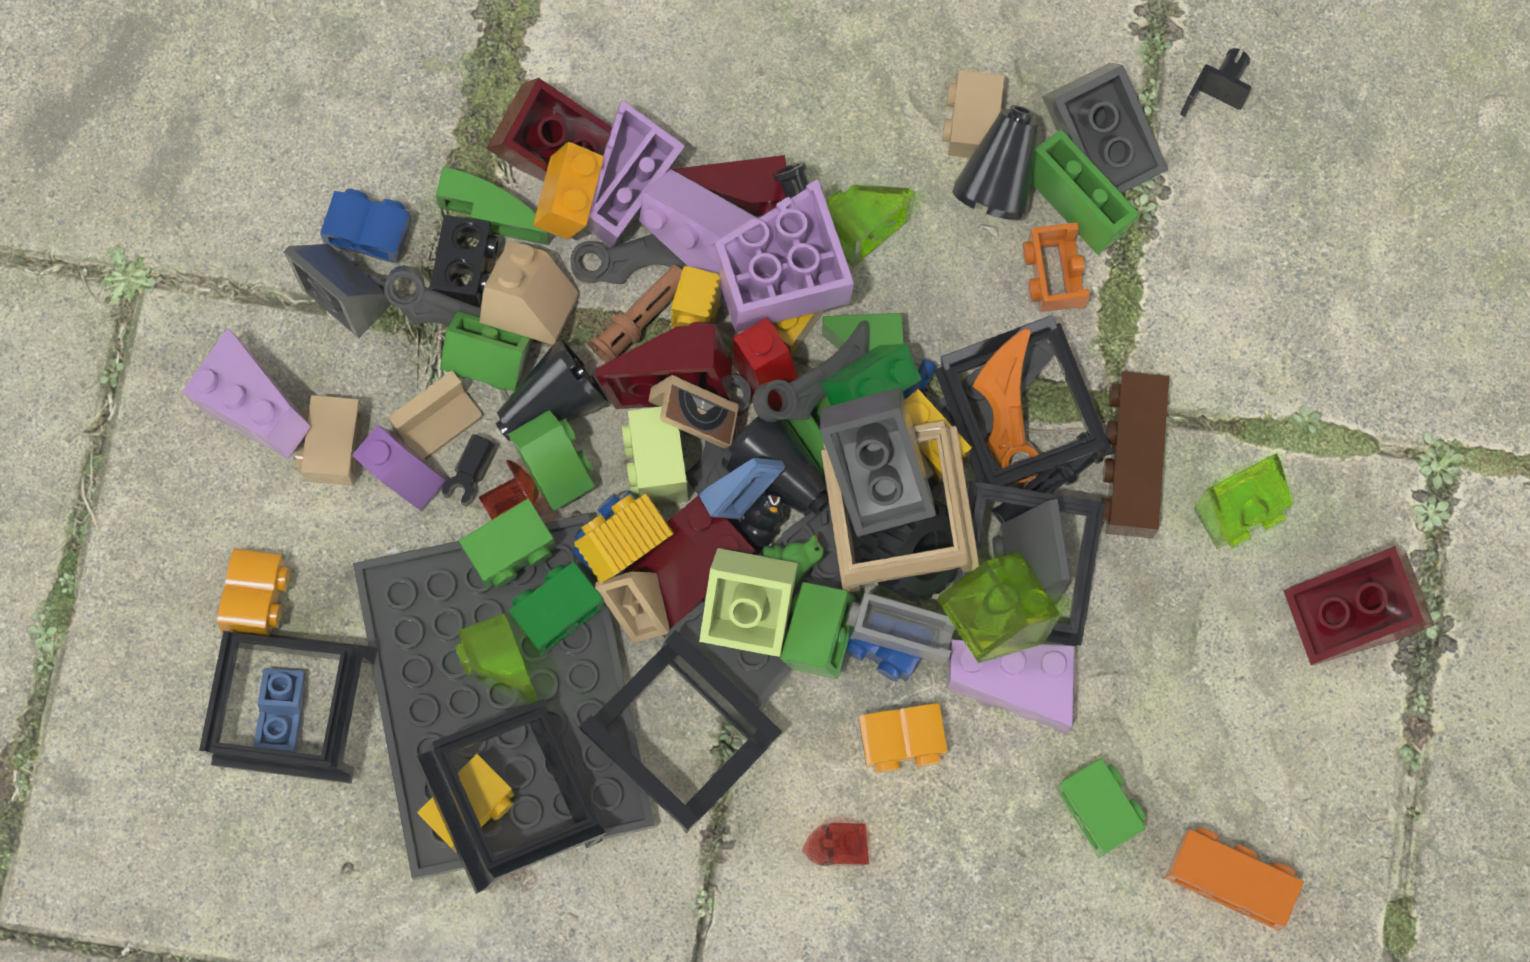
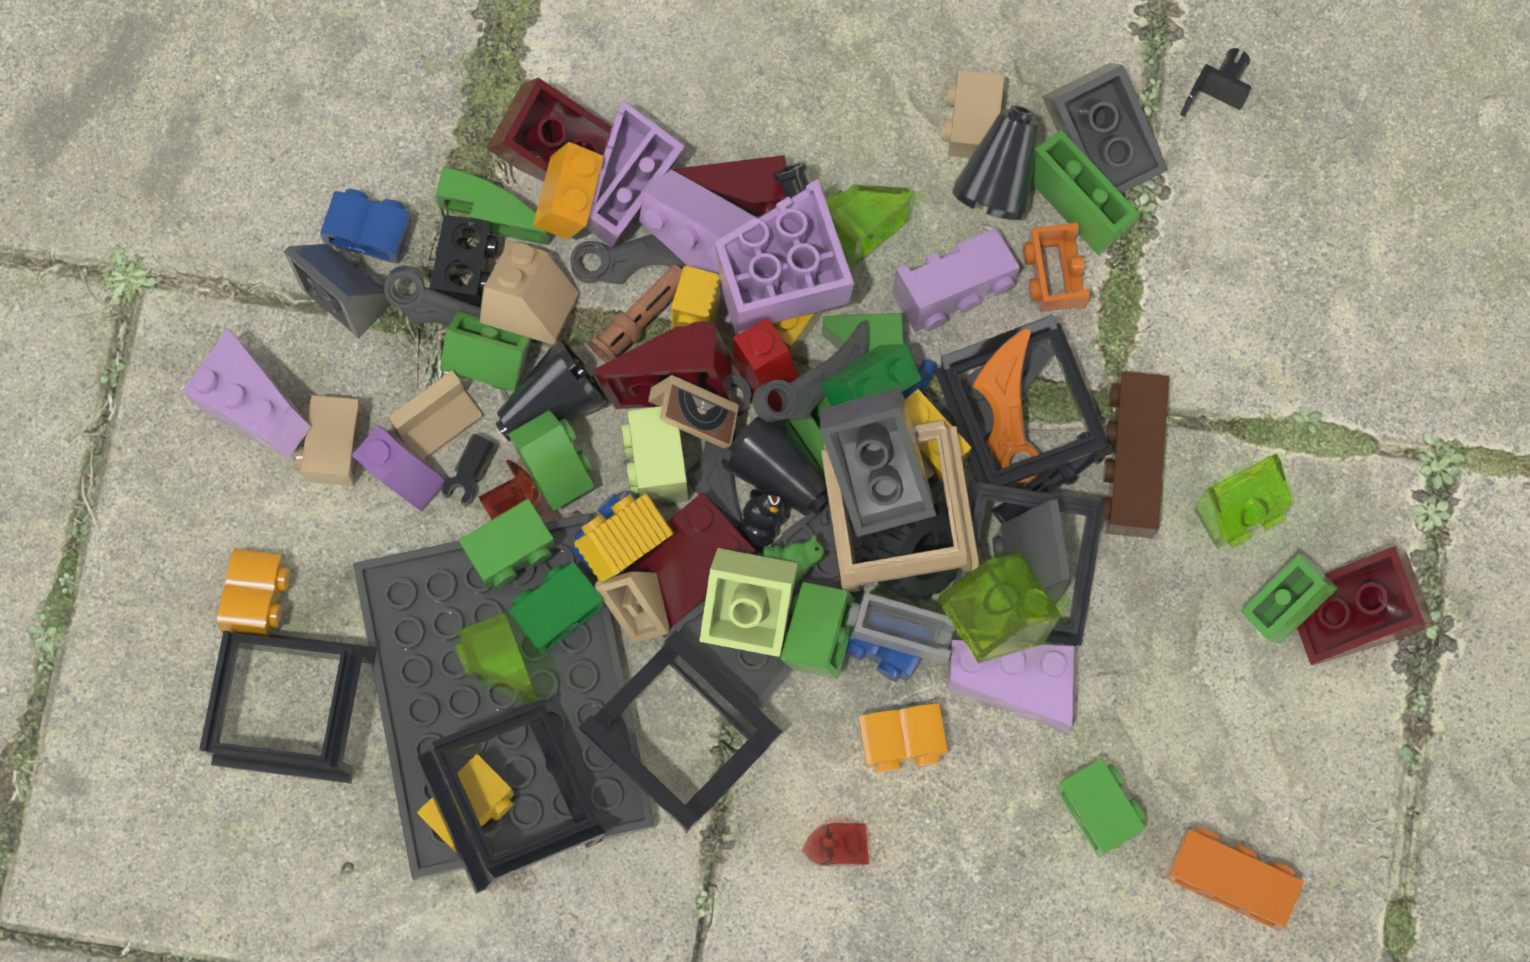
medium blue slope [253,668,305,752] -> none
medium blue slope [699,458,785,519] -> none
none -> lavender wedge [892,228,1020,332]
none -> bright green brick [1241,554,1338,644]

